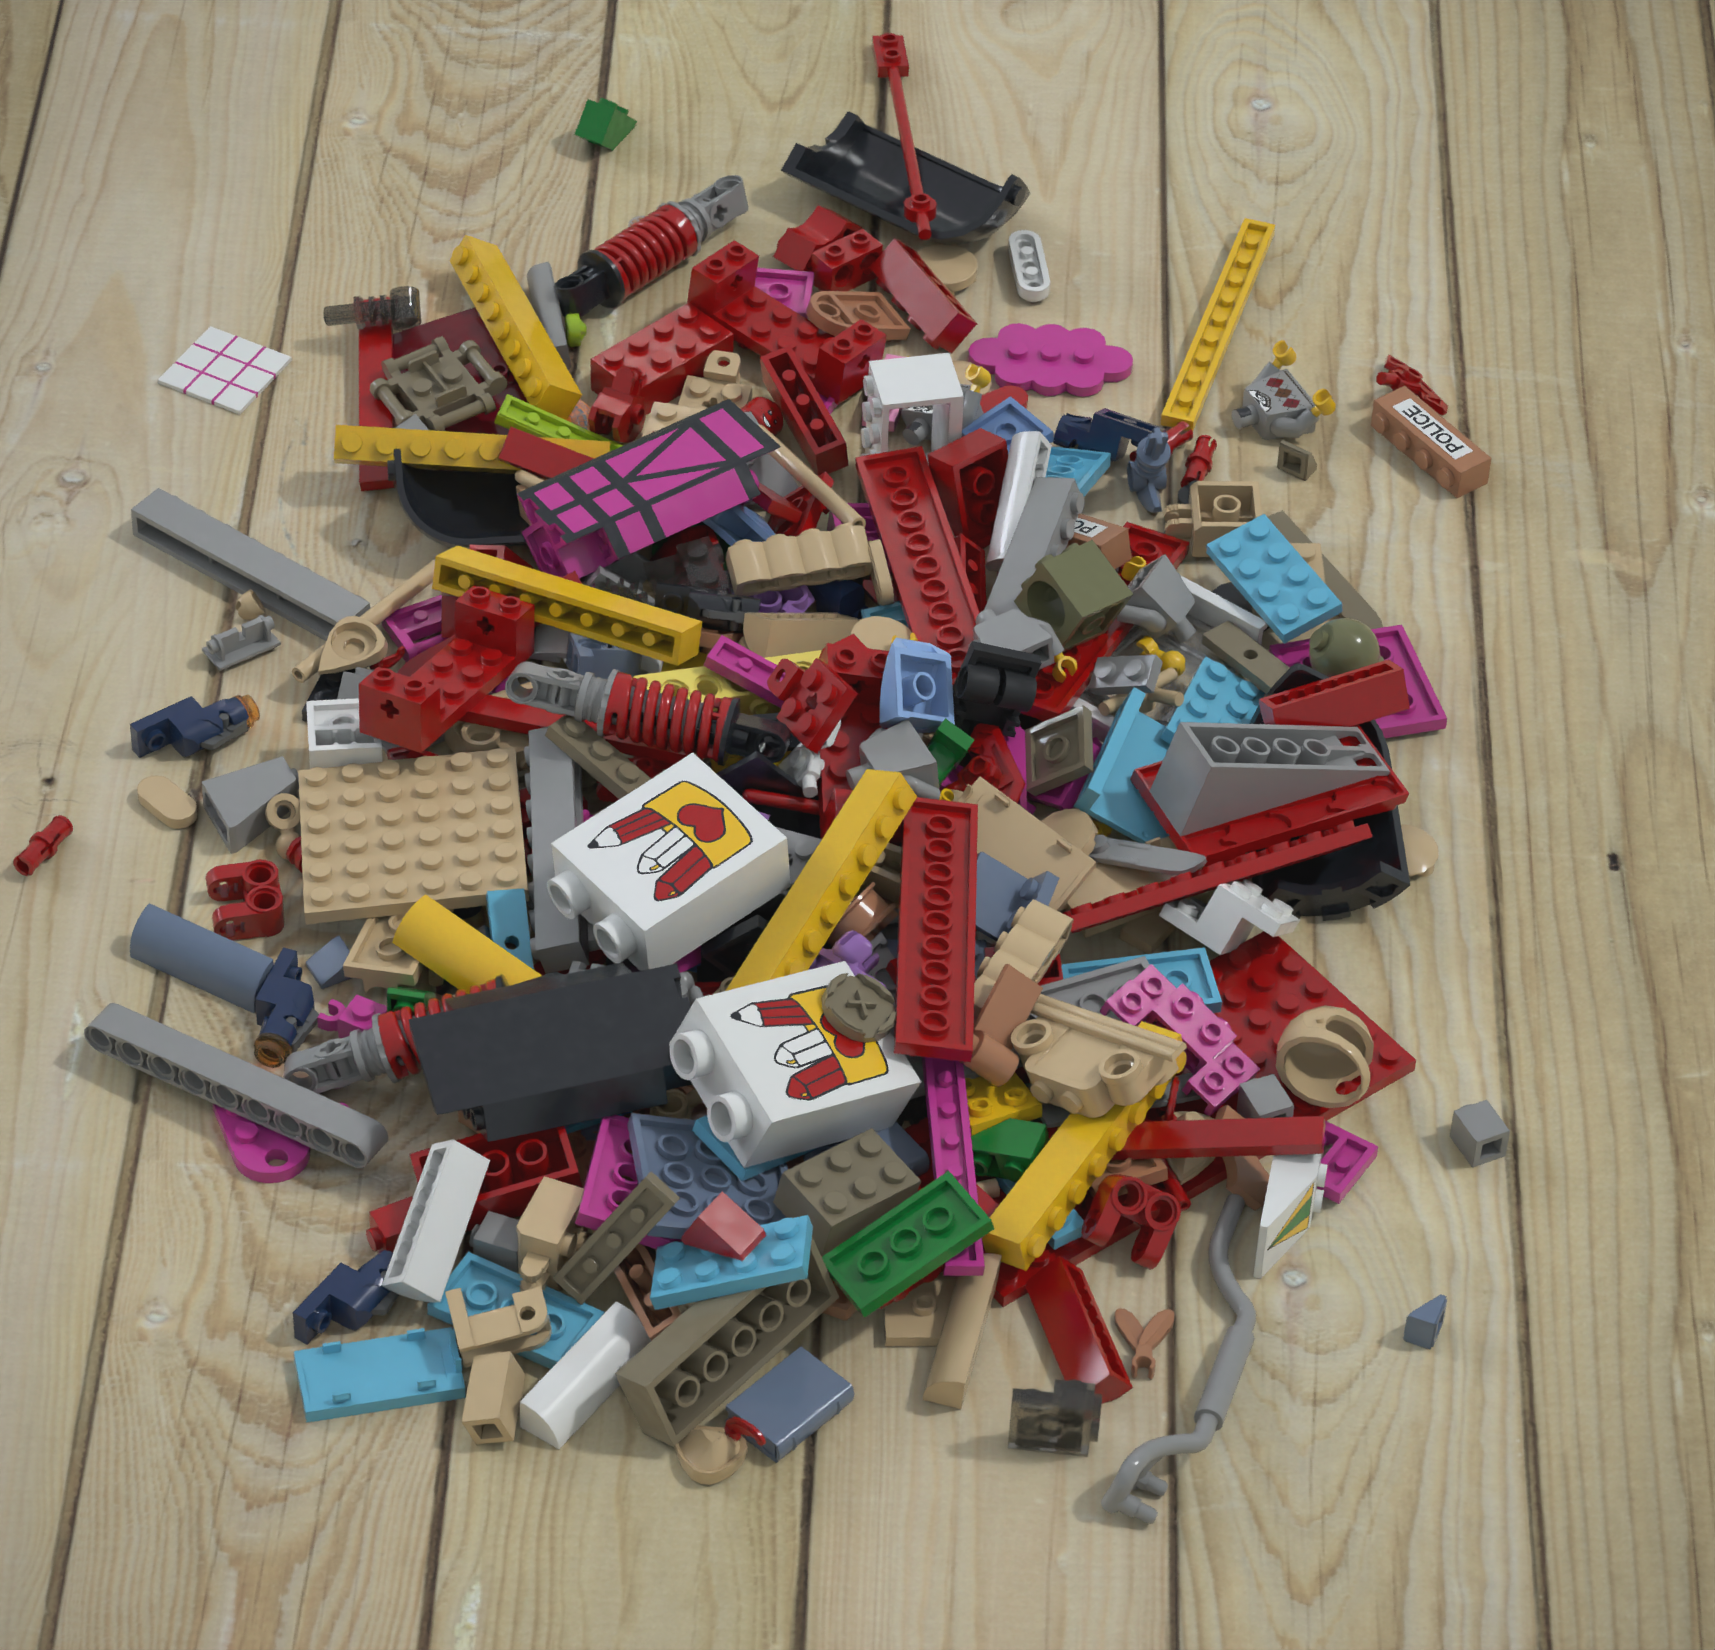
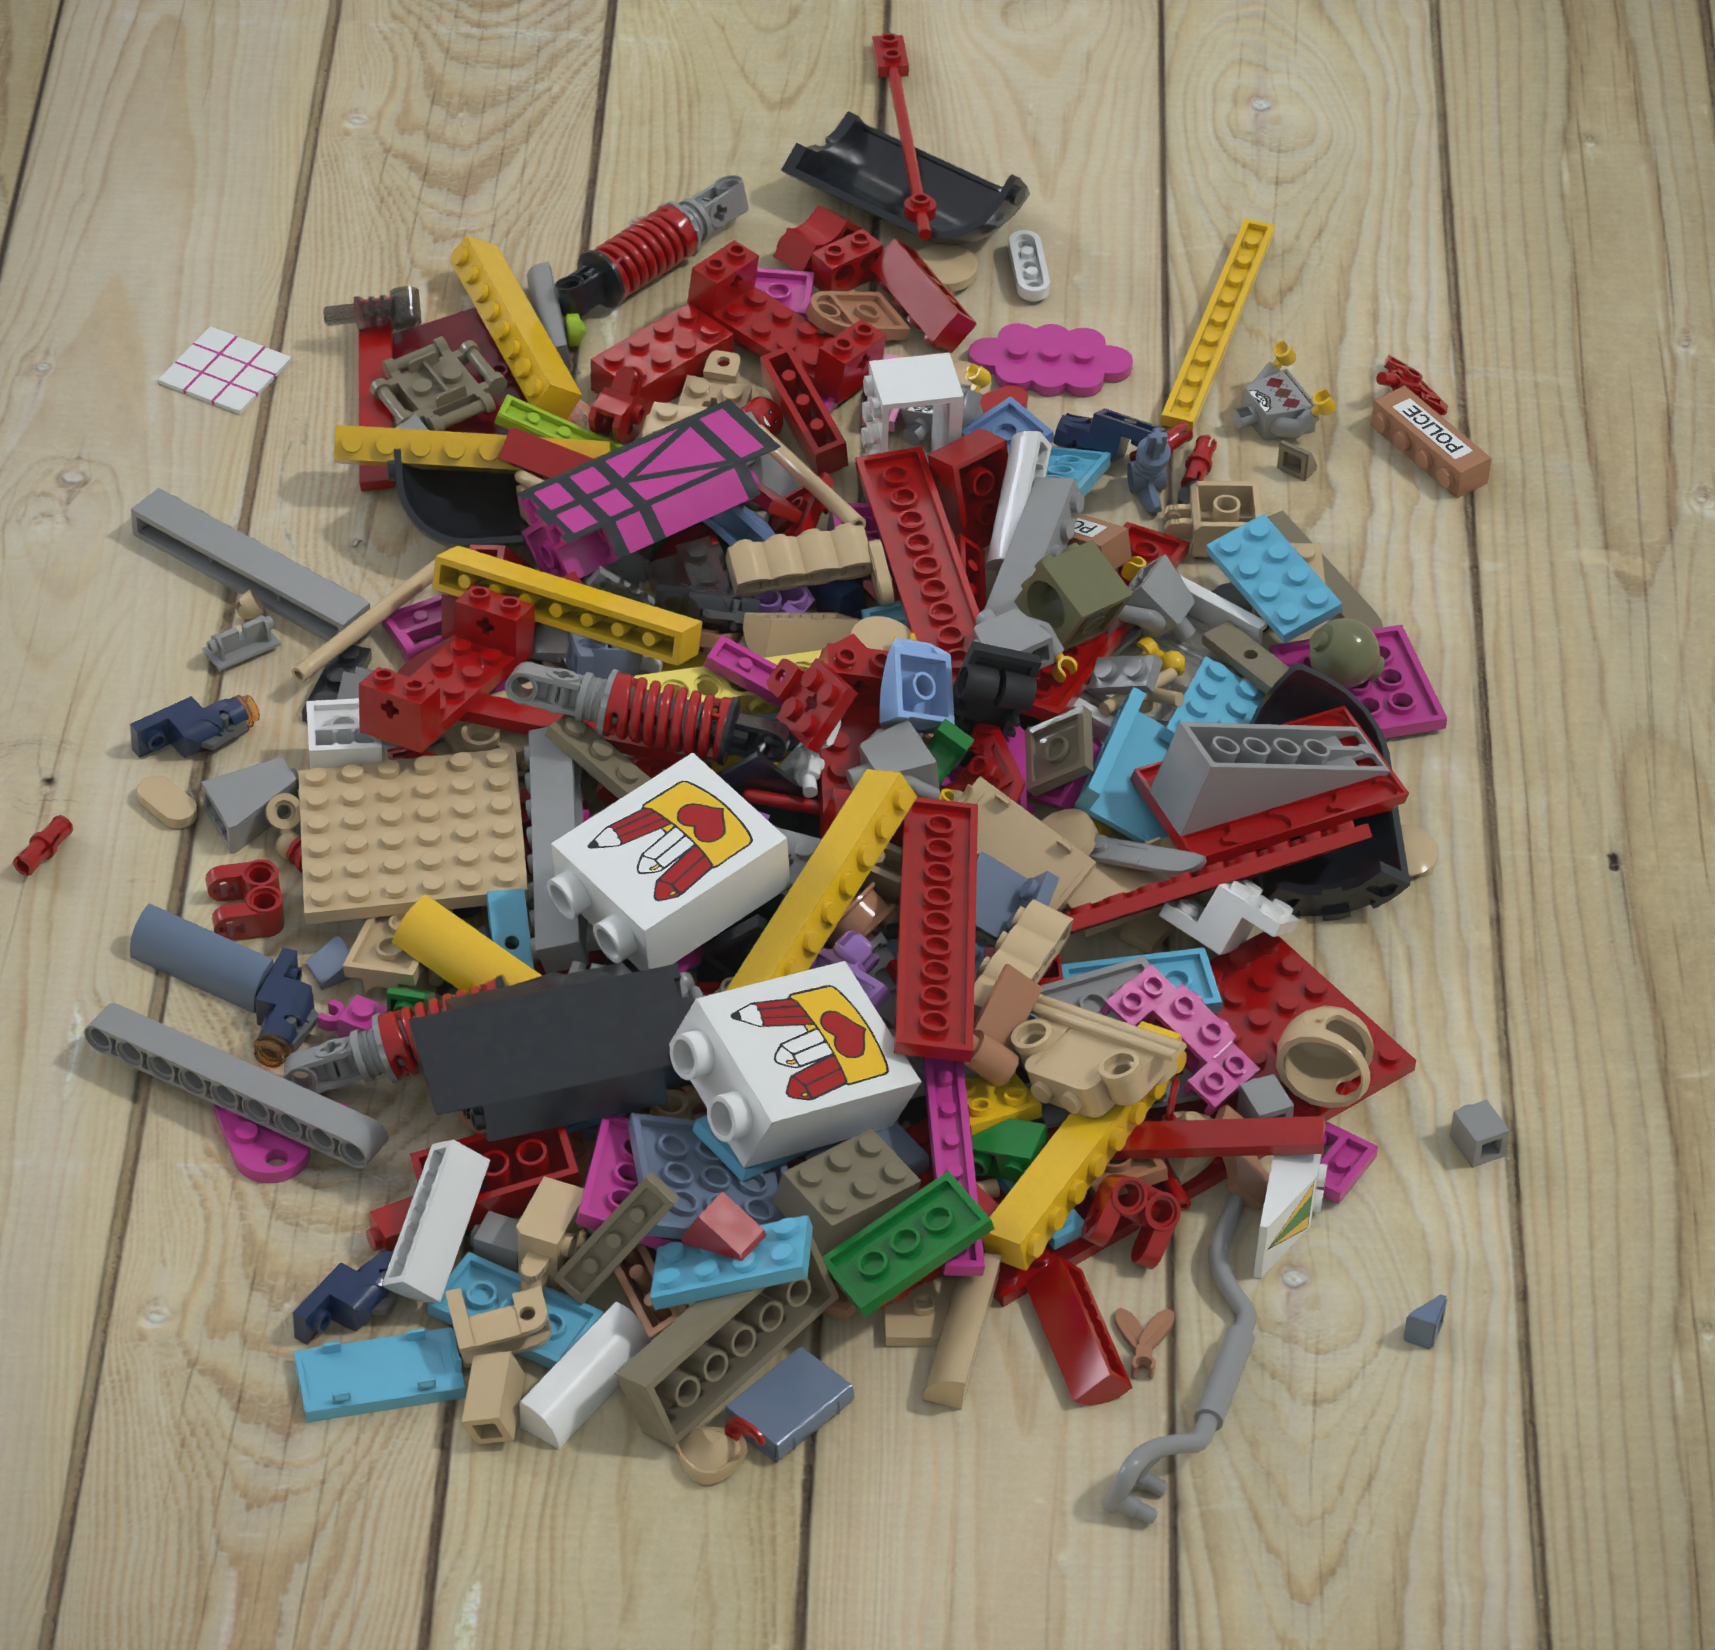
tan piece [318,616,405,675] -> none
green slope [574,97,637,150] -> none
dark tan tile [821,973,897,1043] -> none
clear smoke plate [1008,1379,1103,1457] -> none
red brick [1259,659,1410,727] -> none

